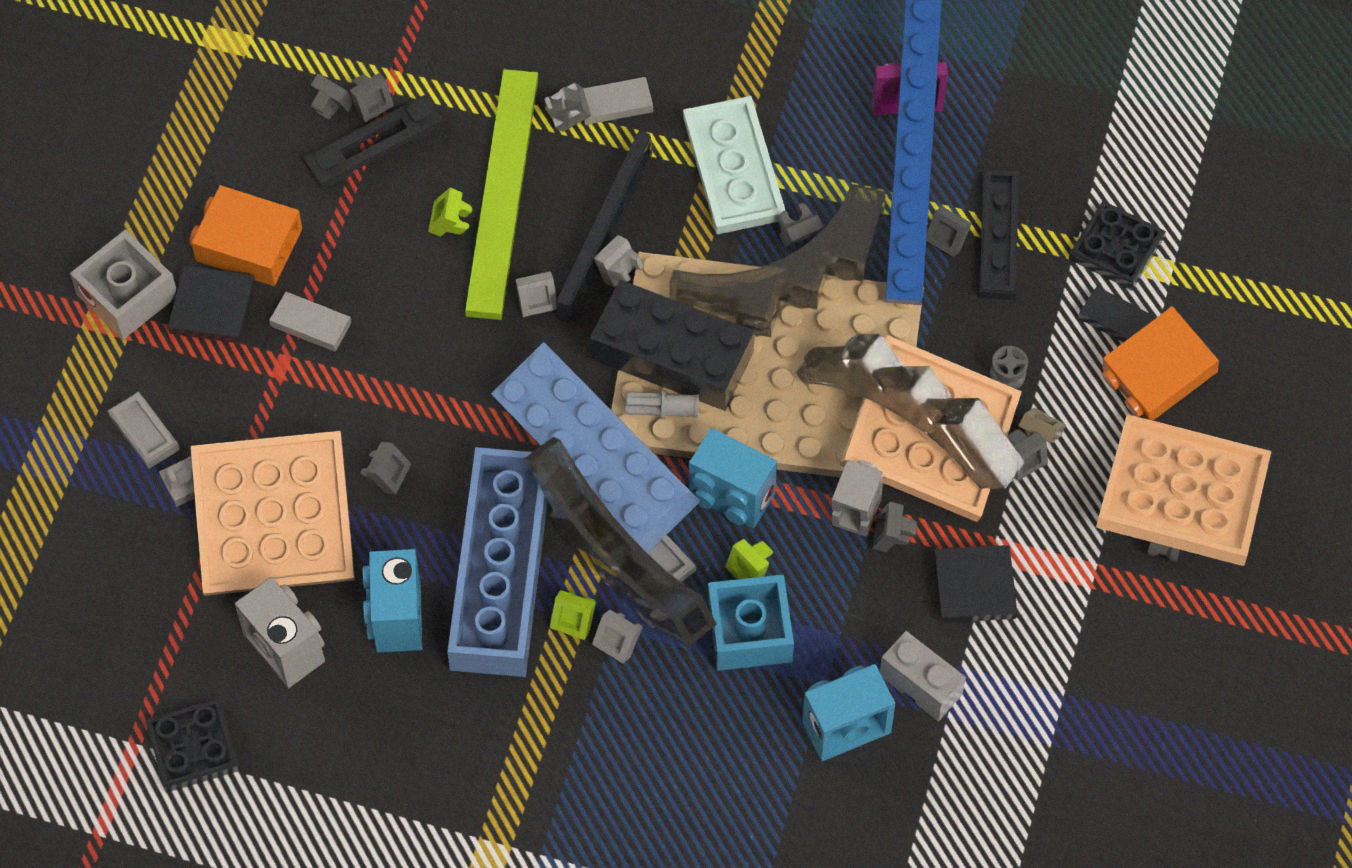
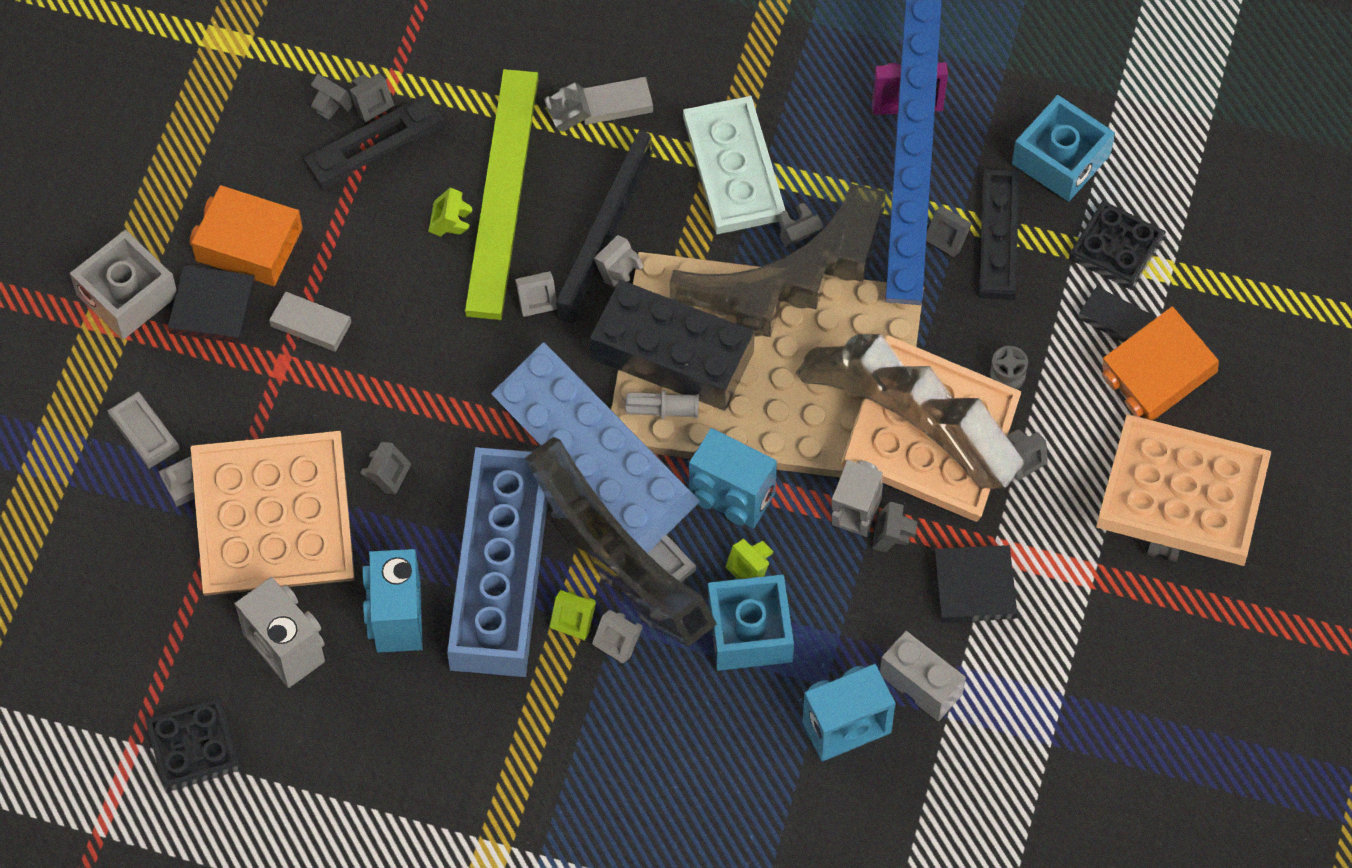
dark tan plate [1019,407,1066,443] -> none
none -> dark azure brick [1012,95,1115,202]

